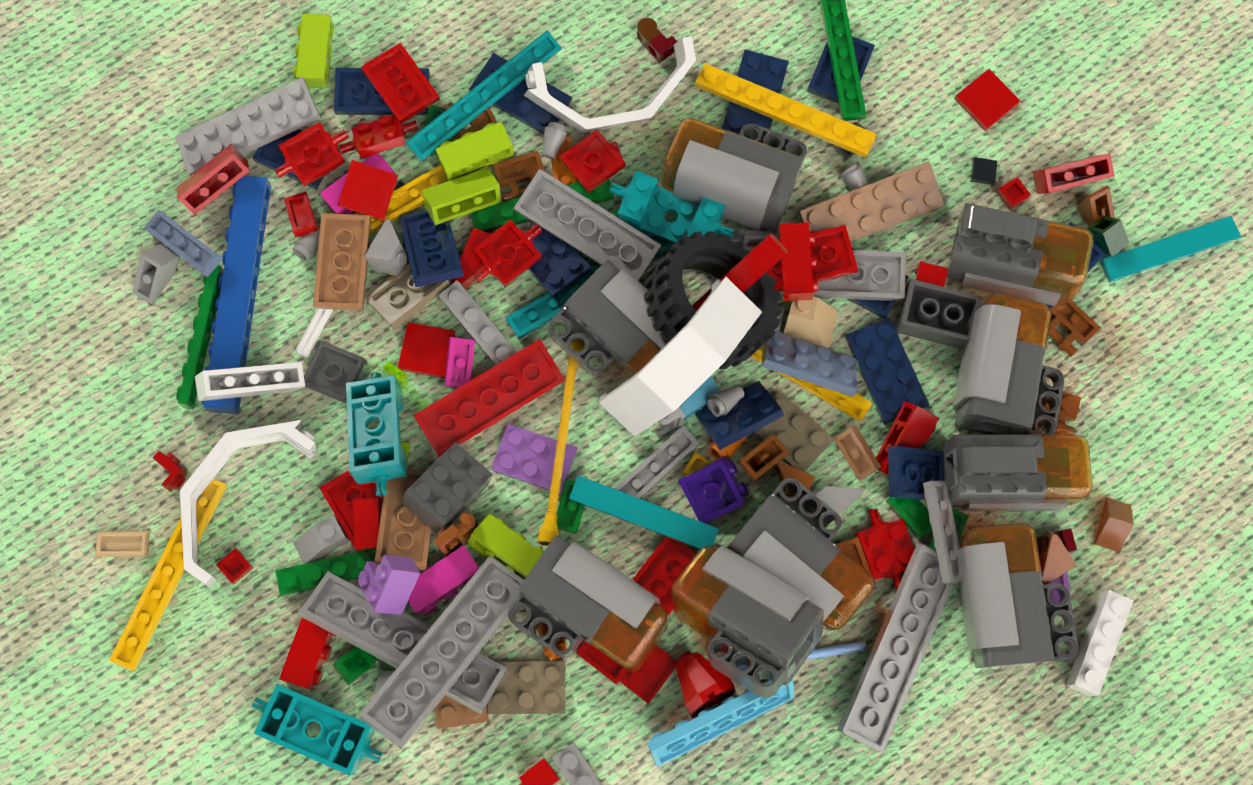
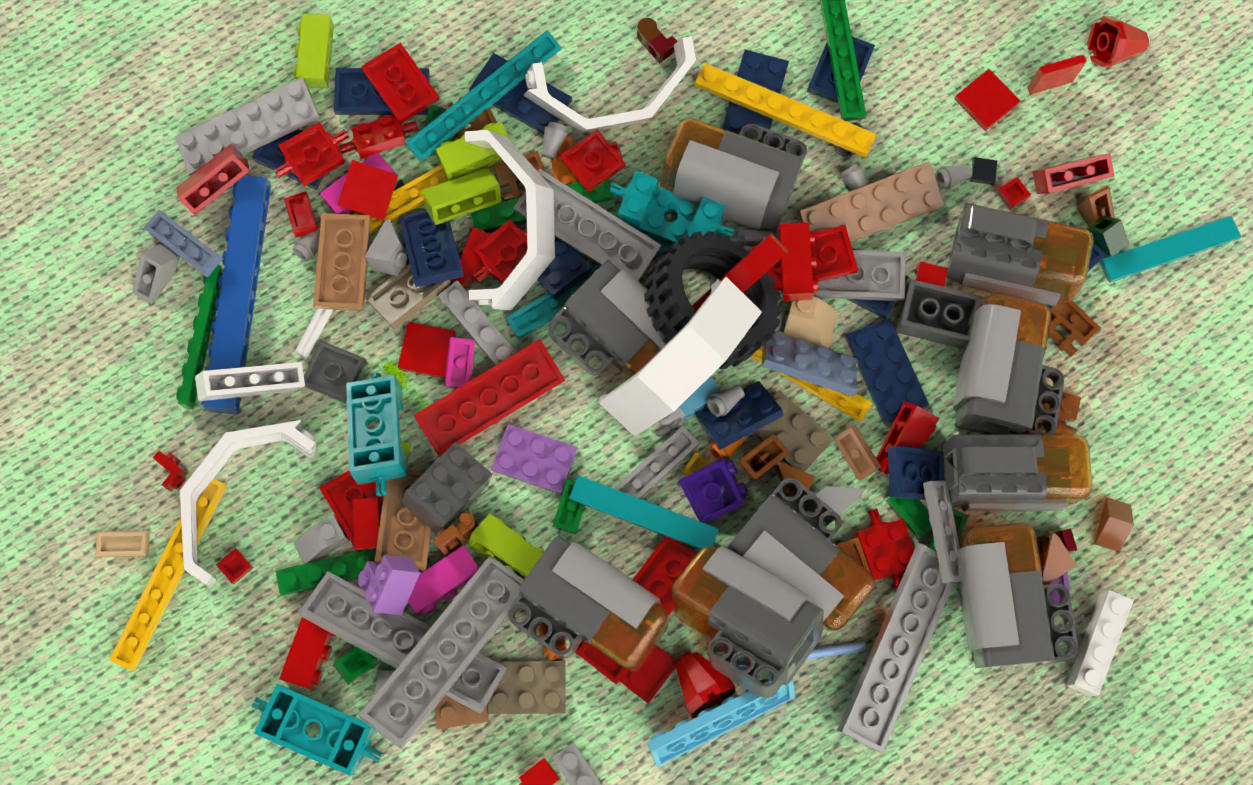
yellow hose [537,340,584,546] -> none
none -> white panel [465,130,555,310]
none -> light grey cone [935,165,972,189]
none -> tile [1027,55,1087,95]
none -> red cone [1087,16,1149,67]

